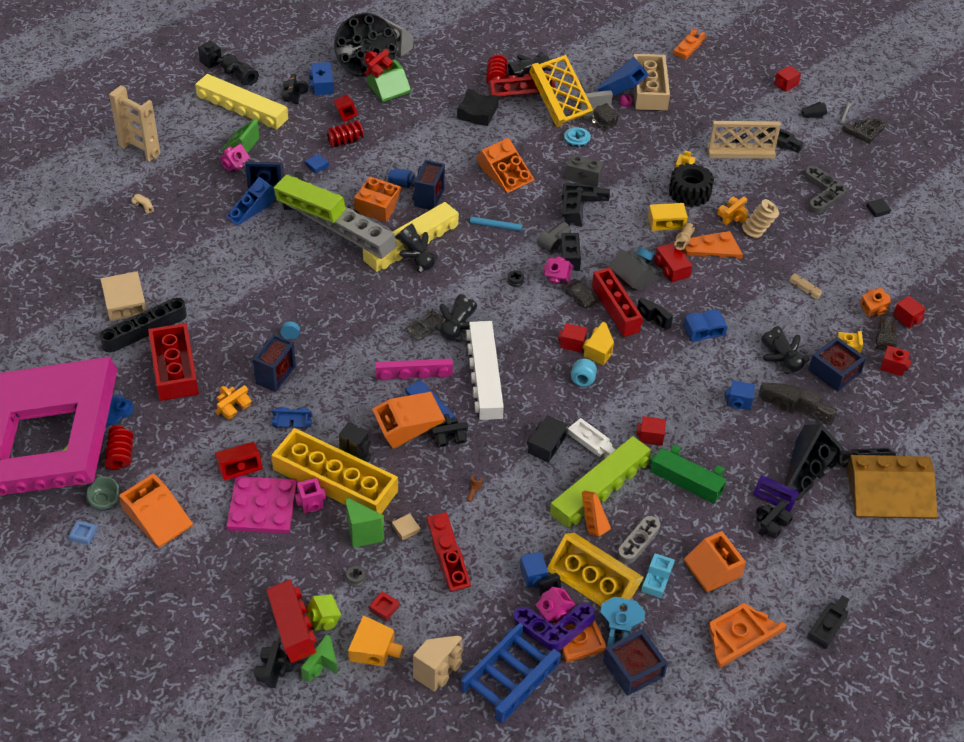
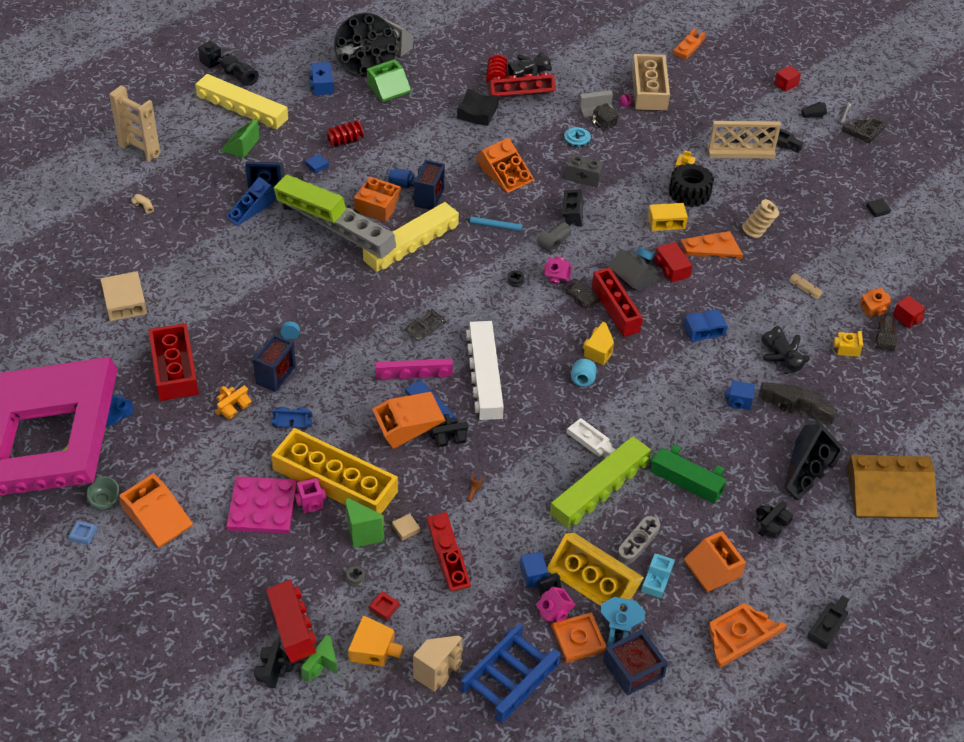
black beam [100,298,187,353] -> none
red piece [104,426,134,470] -> none
red brick [215,441,263,481] -> none
dark pink brick [219,143,250,171] -> none
black hips [281,73,309,104] -> none
lime brick [307,594,341,631] -> none
red brick [333,94,359,122] -> none
black brick [339,423,371,462] -> none
red hips [364,49,393,78] -> none
black piece [395,223,438,273] -> none
black piece [435,294,477,342] -> none
dark purple beam [513,603,595,651] -> none
black brick [526,415,568,463] -> none
yellow fence [530,55,593,127] -> none
red brick [558,323,587,353] -> none
black hinge [561,233,581,271] -> none
black hinge [562,183,610,201] -> none
orange slope [581,490,611,537] -> none
blue slope [596,56,649,96] -> none
red brick [636,416,666,446] -> none
black slope [637,298,673,330] -> none
tan pin [674,223,695,250] -> none
light orange hips [717,196,748,226] -> none
dark purple tile [753,475,799,512] -> none
dark grey beam [805,166,847,214] -> none
dark blue piece [808,336,866,391] -> none
black hinge [838,448,896,466] -> none
red brick [880,346,911,376] -> none

